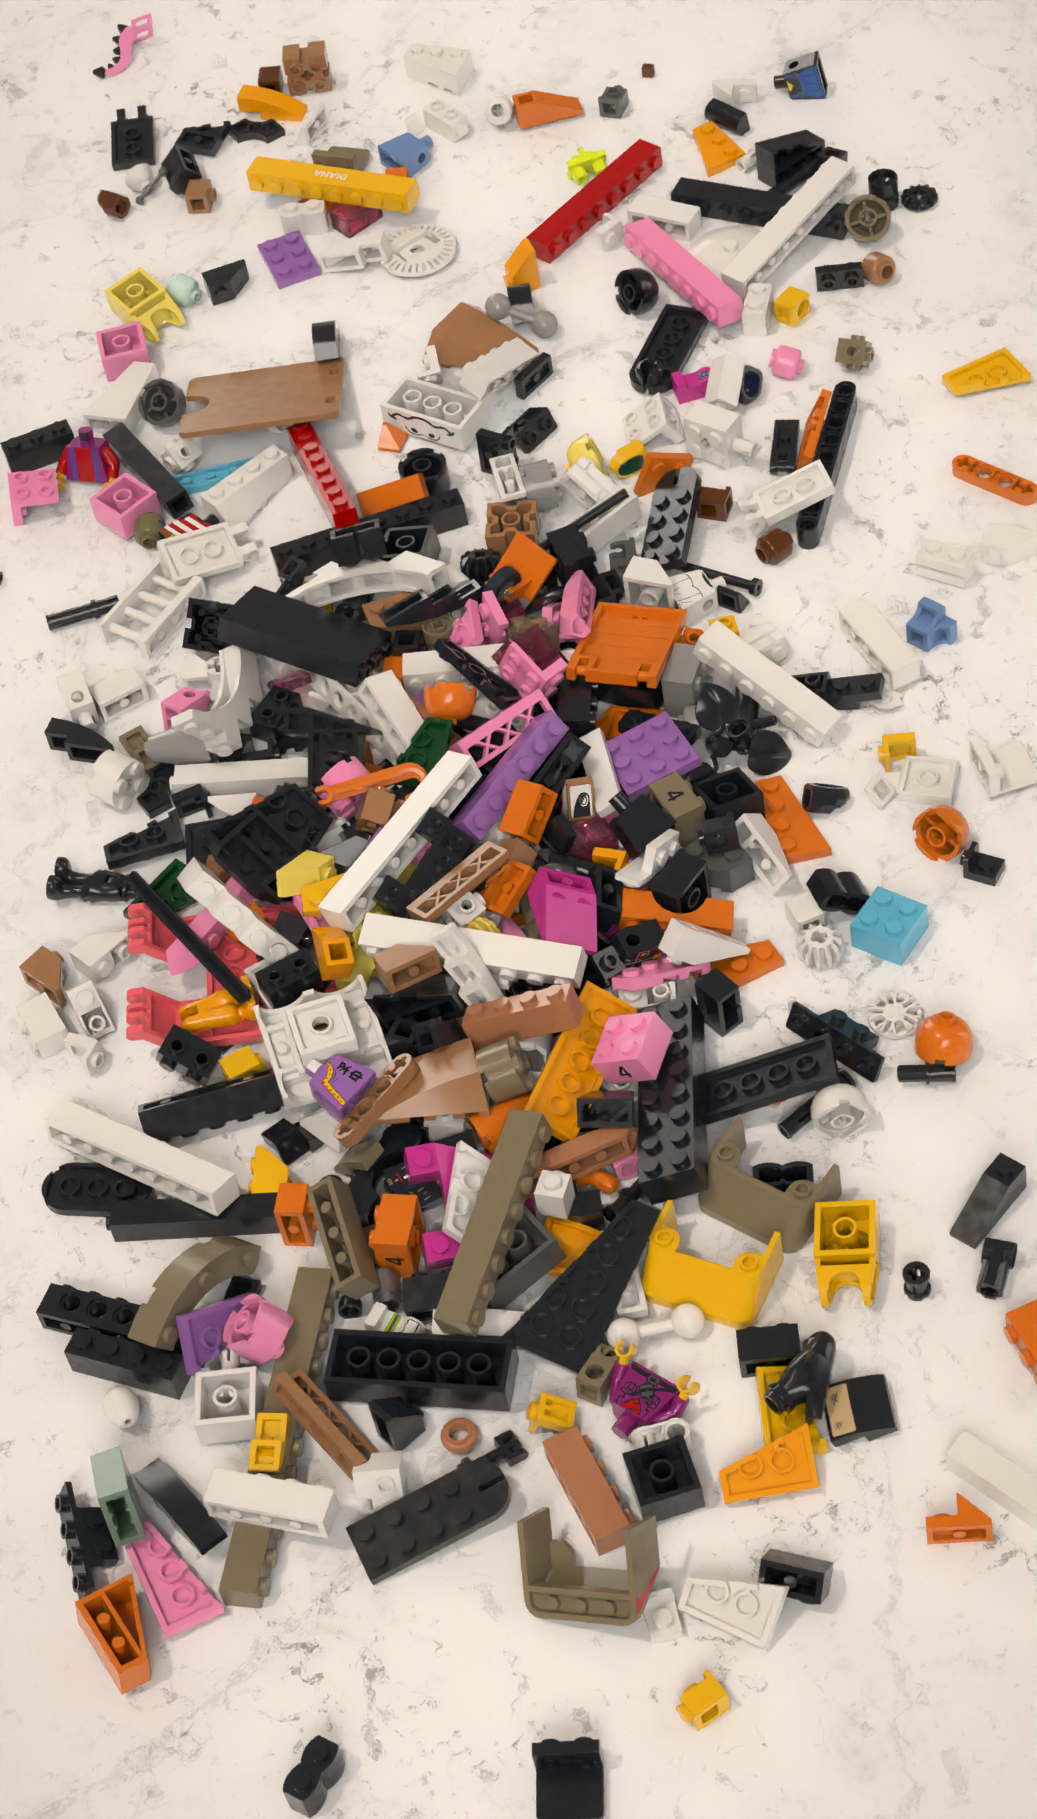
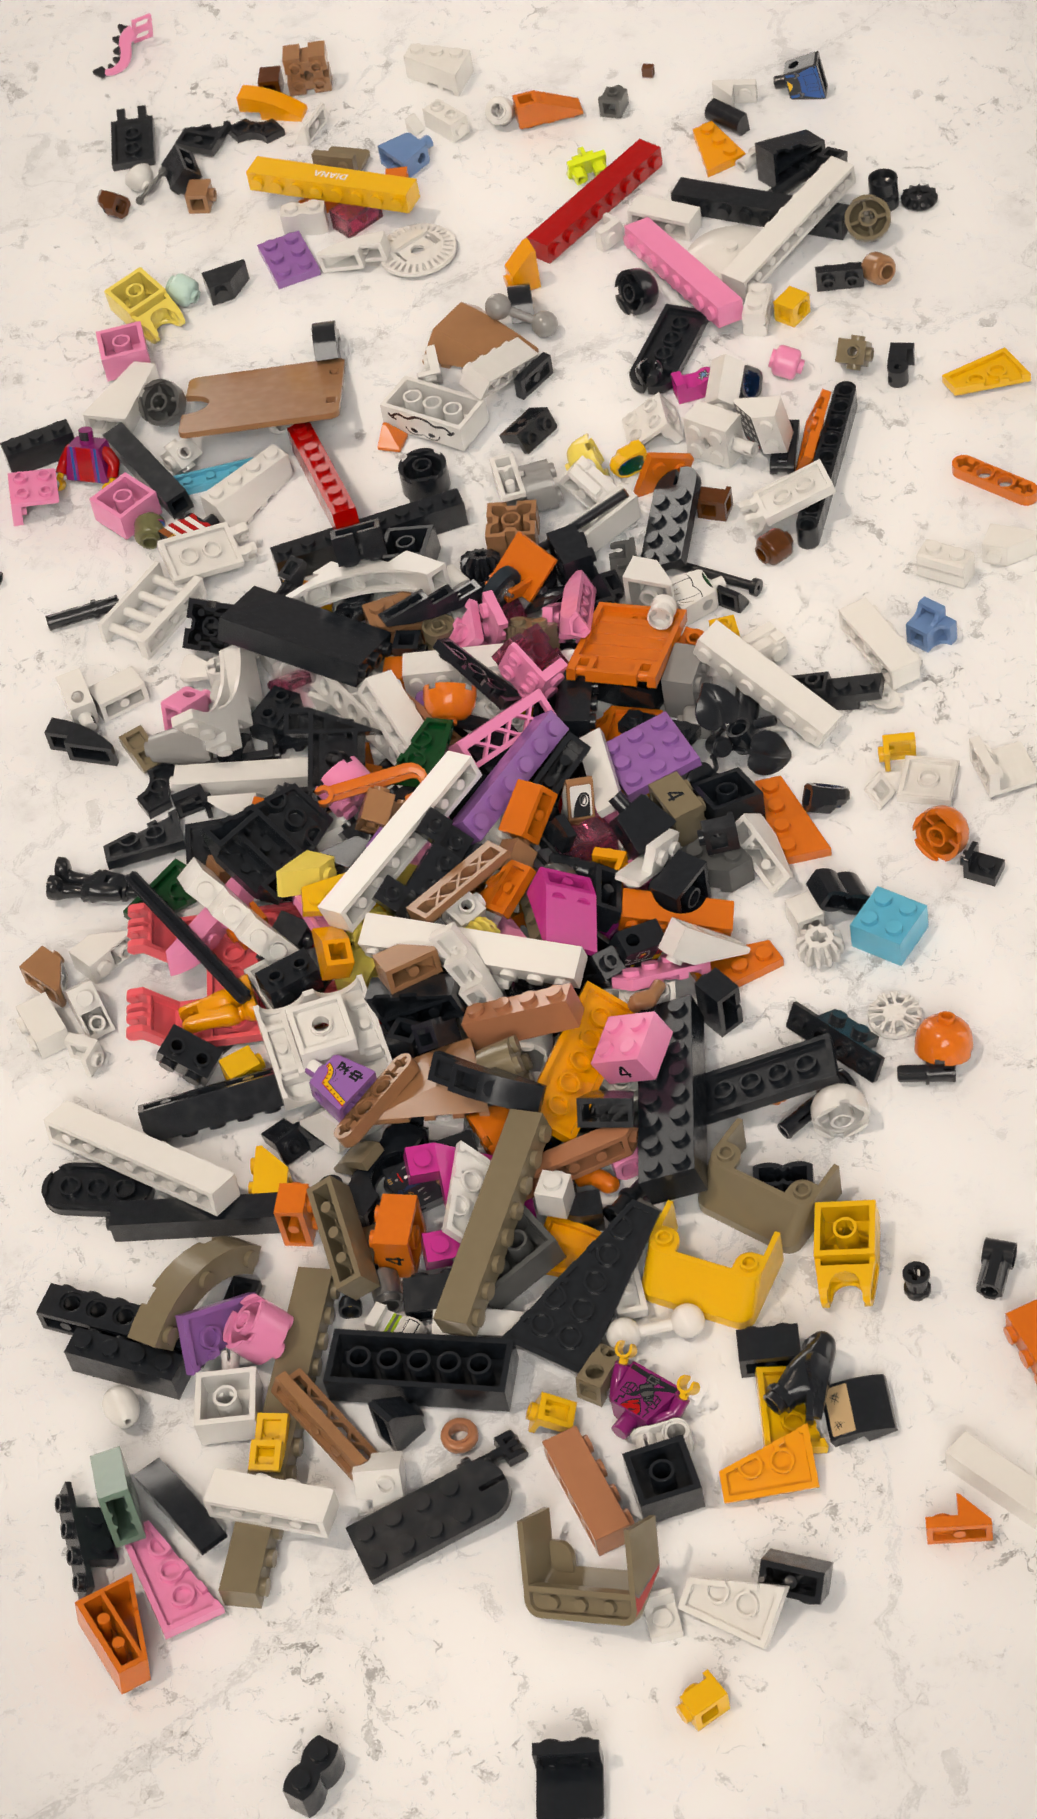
white brick [88,749,147,811] -> none
orange slope [356,473,430,517] -> none
black bracket [476,426,519,474] -> none
black slope [950,1152,1026,1249] -> none
none -> black slope [427,1050,547,1113]
none -> medium nougat arm [627,979,666,1013]
none -> white wheel [647,594,677,630]
none -> white slope [733,396,793,454]
none -> black leg [887,342,915,388]

